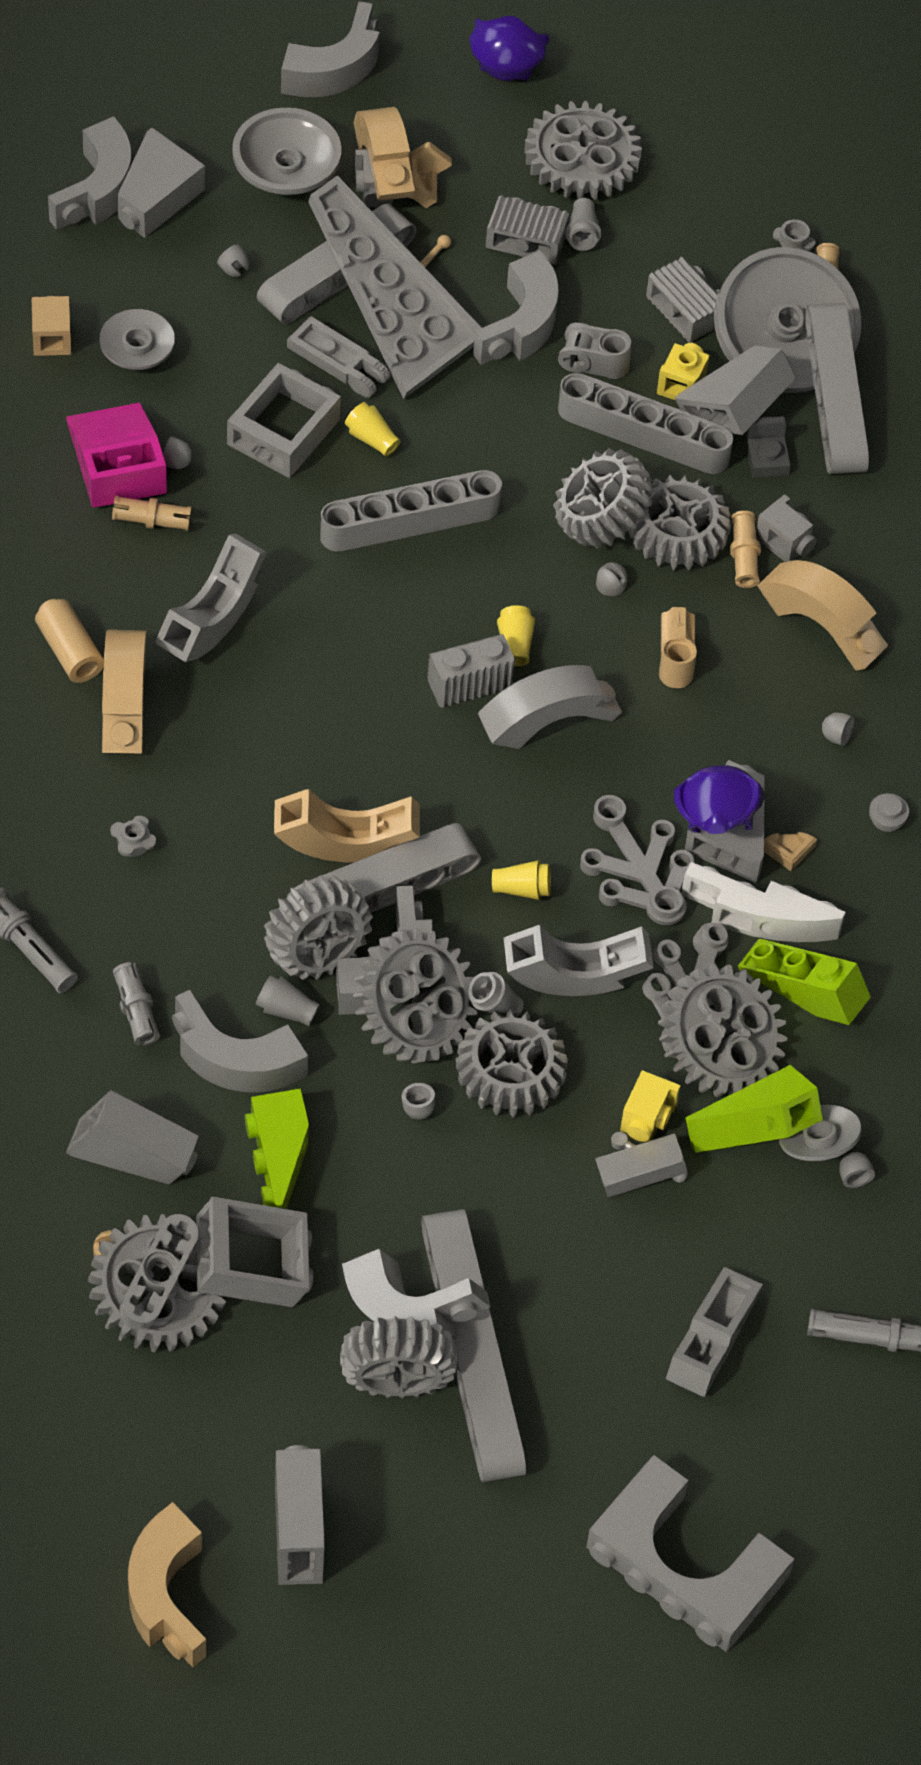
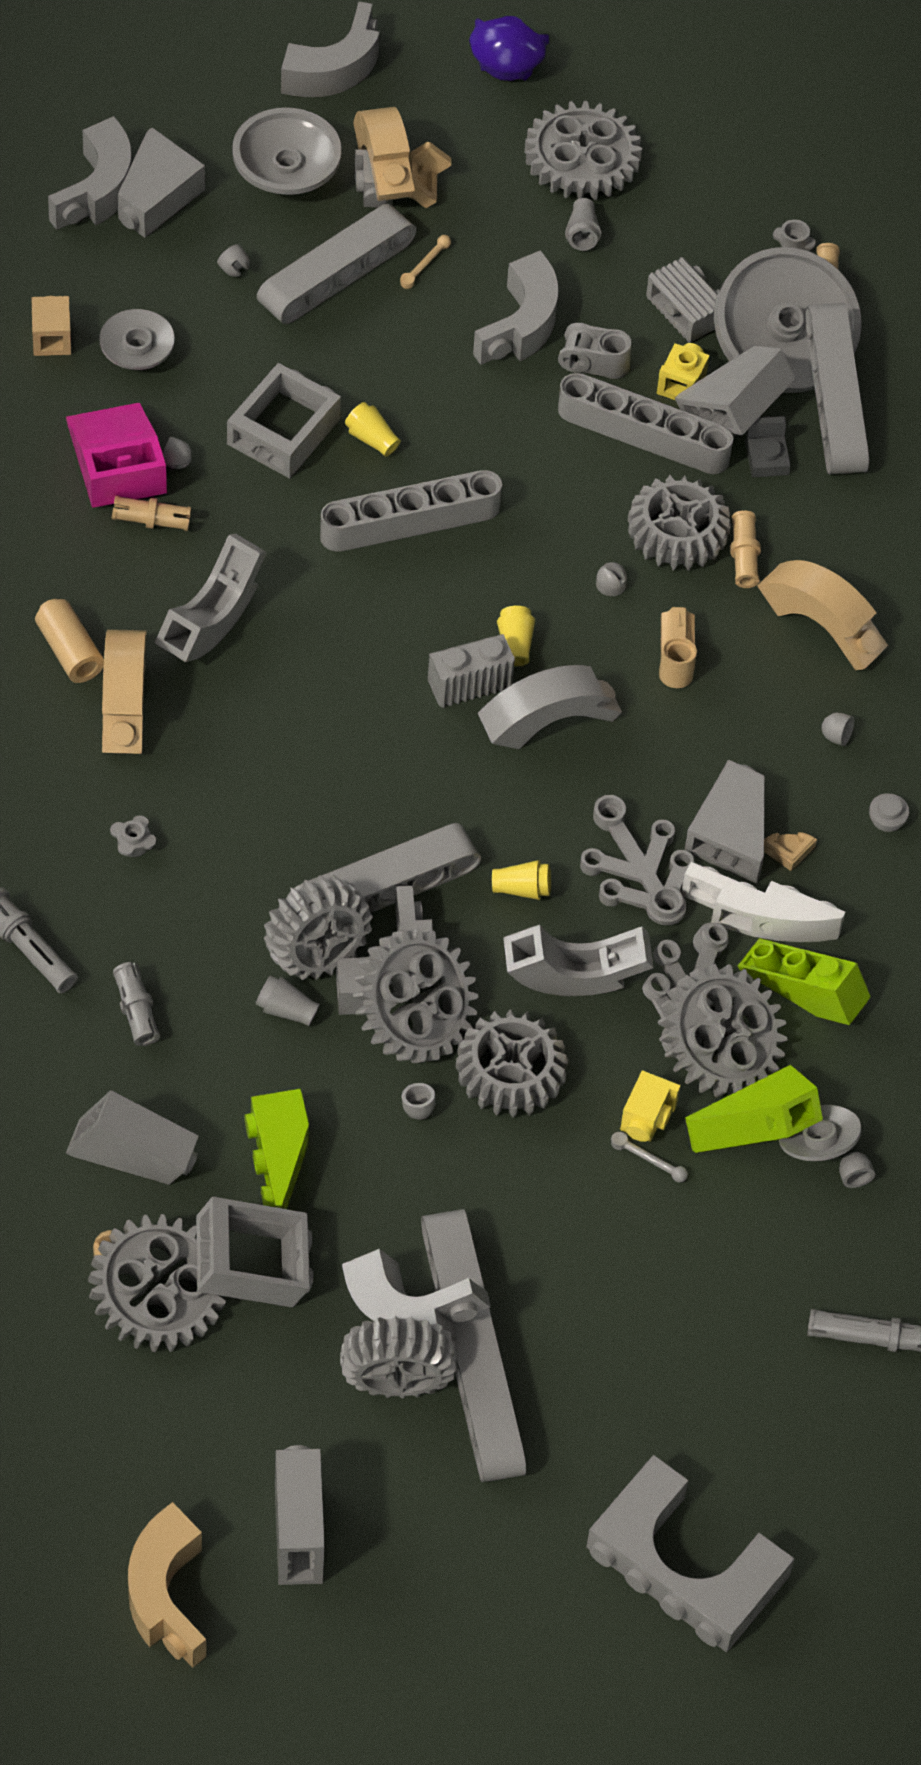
light grey beam [119,1214,199,1330] -> none
light grey arch [172,990,308,1092] -> none
tan arch [274,789,420,863] -> none
light grey hinge [287,316,391,398] -> none
light grey wing [308,175,482,399] -> none
light grey cone [468,972,524,1017] -> none
light grey brick [486,195,569,265] -> none
light grey gear [553,448,654,549] -> none
light grey slope [595,1133,687,1197] -> none
light grey slope [666,1267,763,1397] -> none
dark purple helmet [674,765,765,834] -> none
light grey brick [756,494,817,562] -> none

